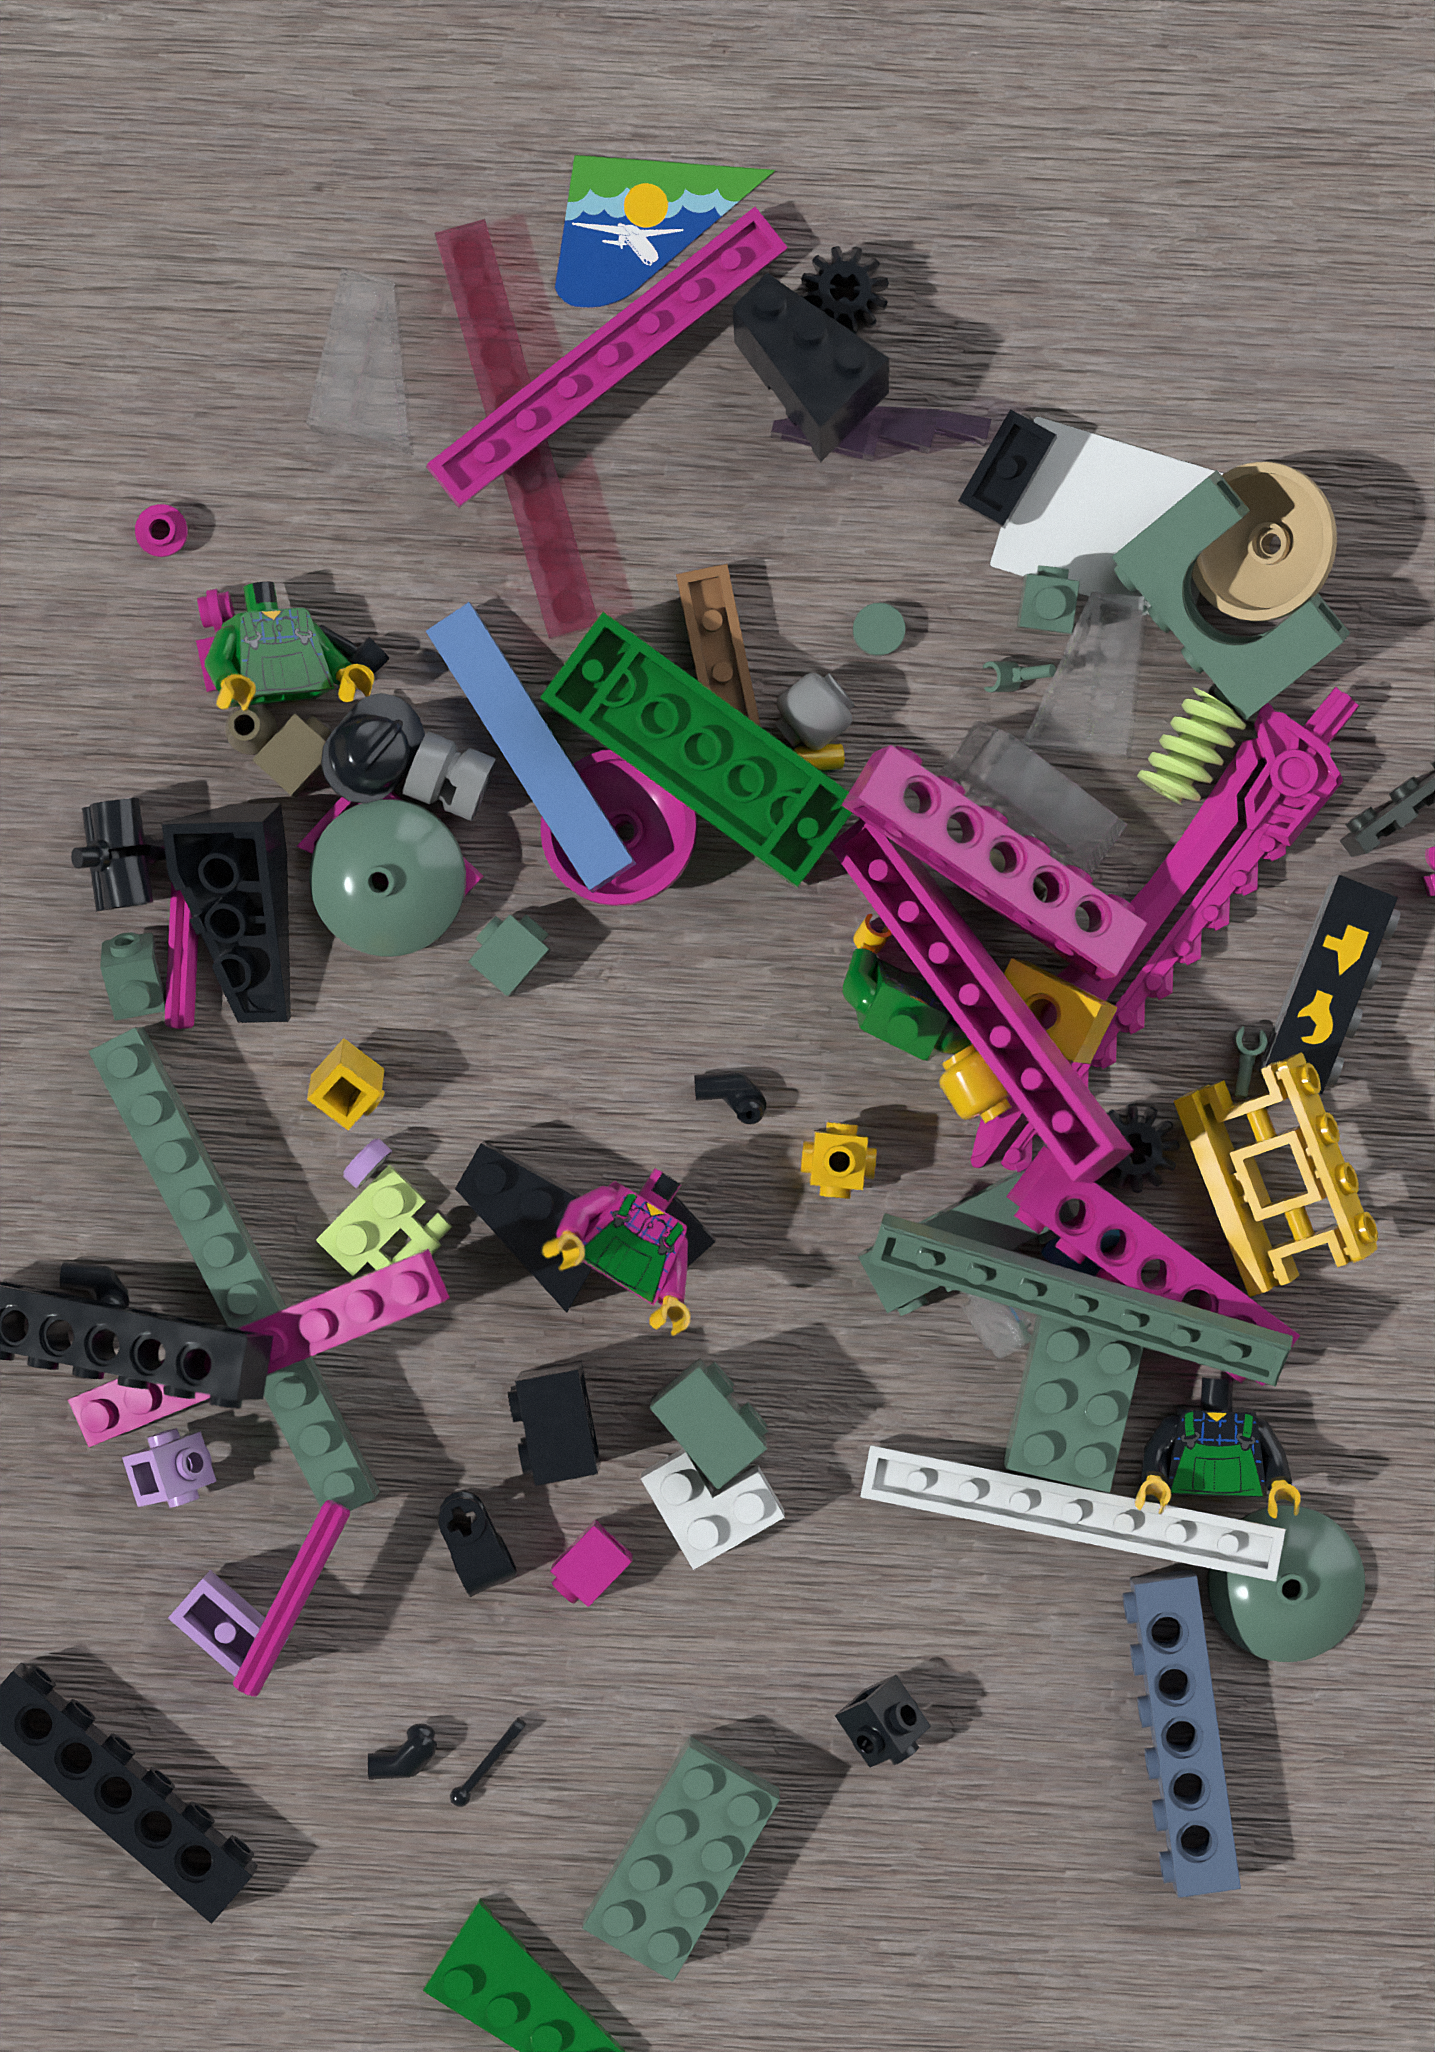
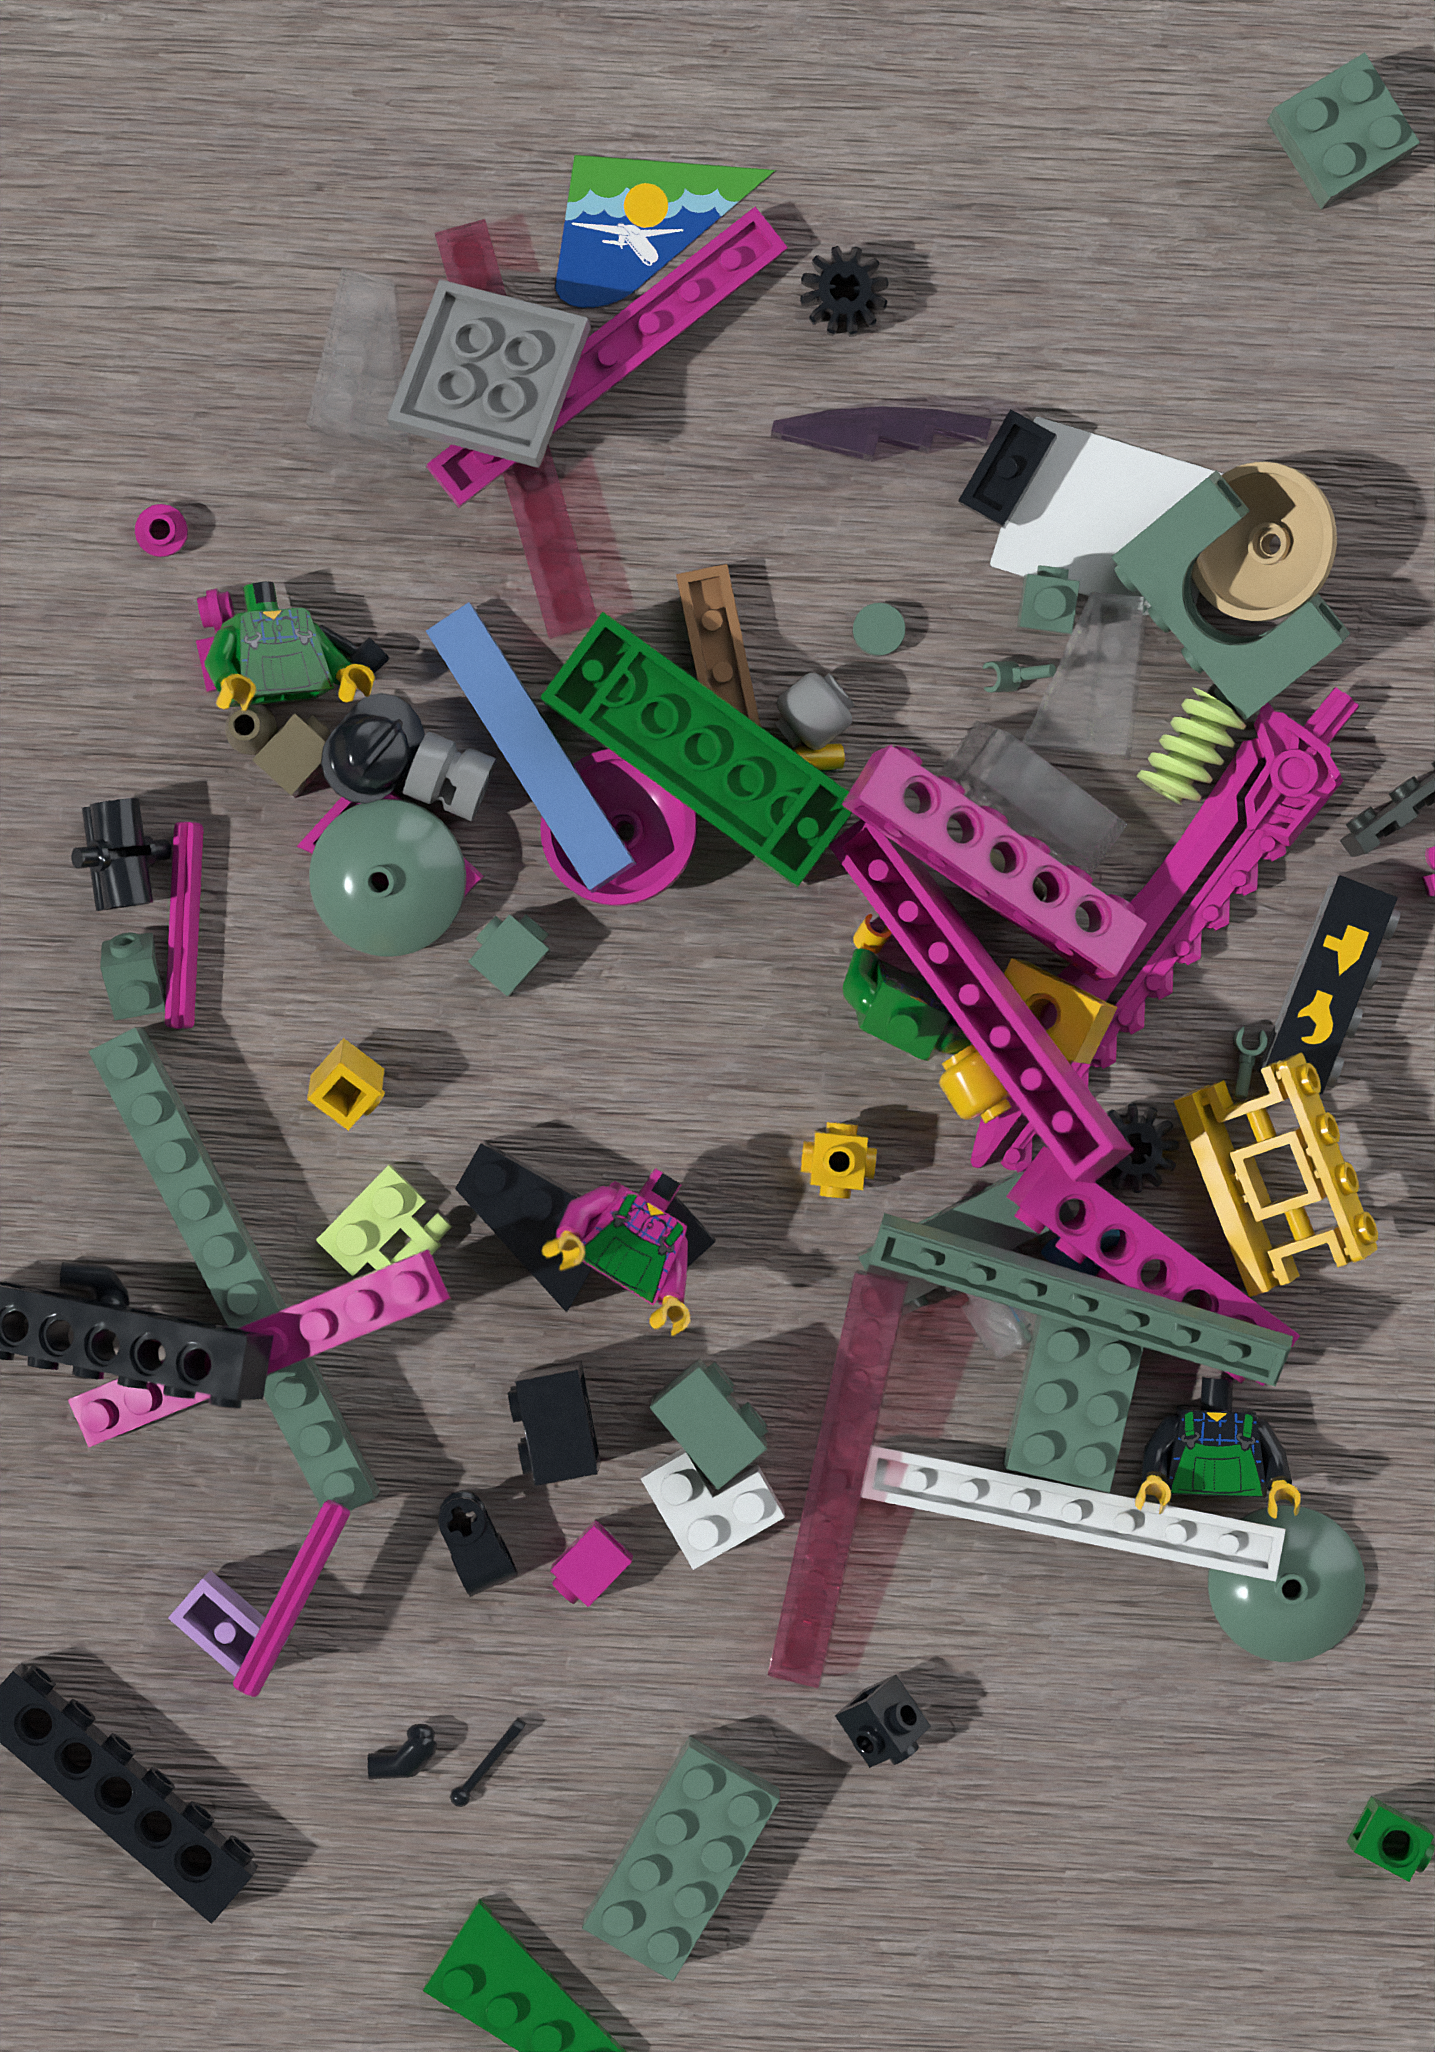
lavender brick [122,1428,216,1508] -> none
black wedge [162,803,291,1023] -> none
lavender tile [343,1138,393,1189] -> none
black arm [694,1072,767,1125] -> none
black wedge [732,273,889,462] -> none
sand blue brick [1122,1569,1241,1898] -> none
none -> light grey plate [387,279,591,468]
none -> clear pink plate [768,1270,909,1688]
none -> sand green brick [1266,52,1420,209]
none -> green brick [1346,1796,1435,1882]

